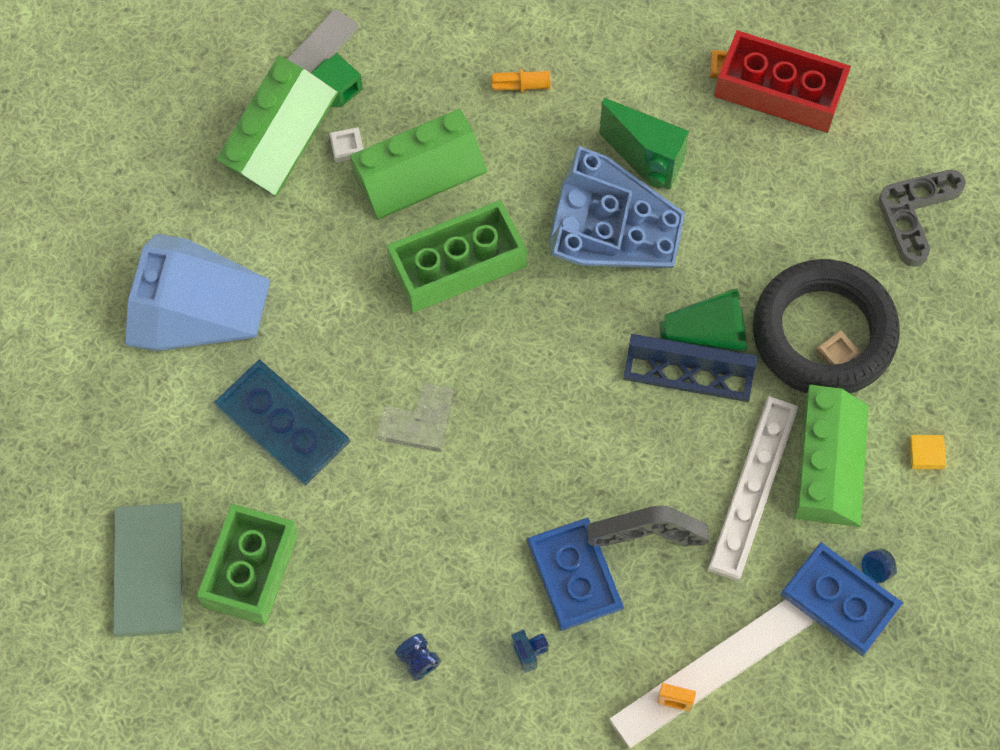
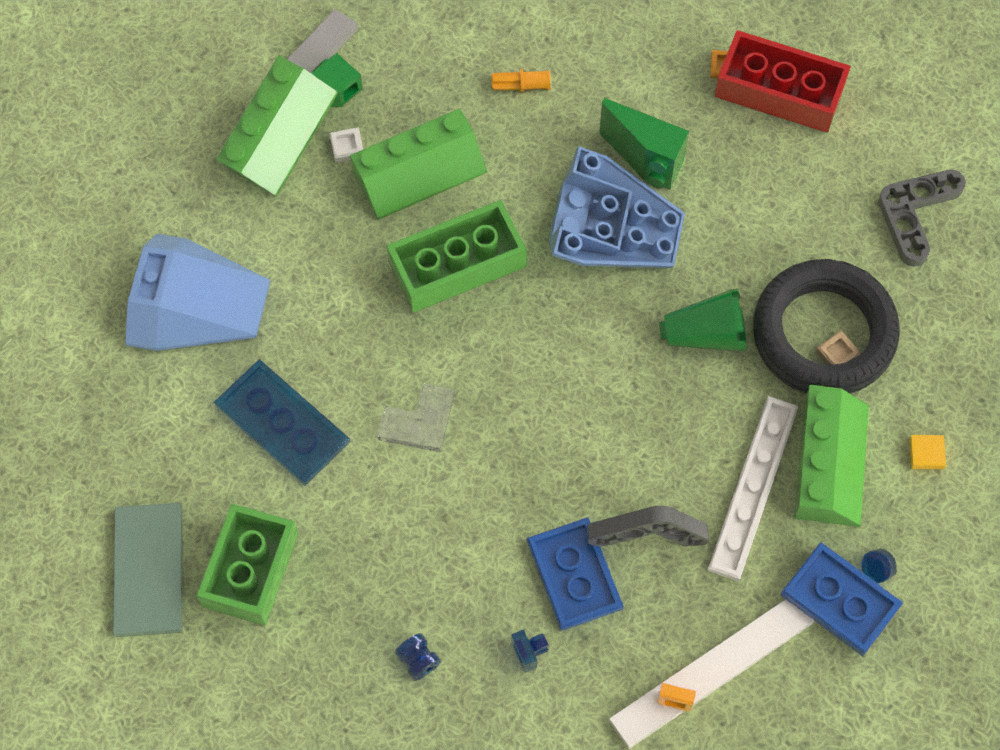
dark blue fence [623,334,758,402] -> none

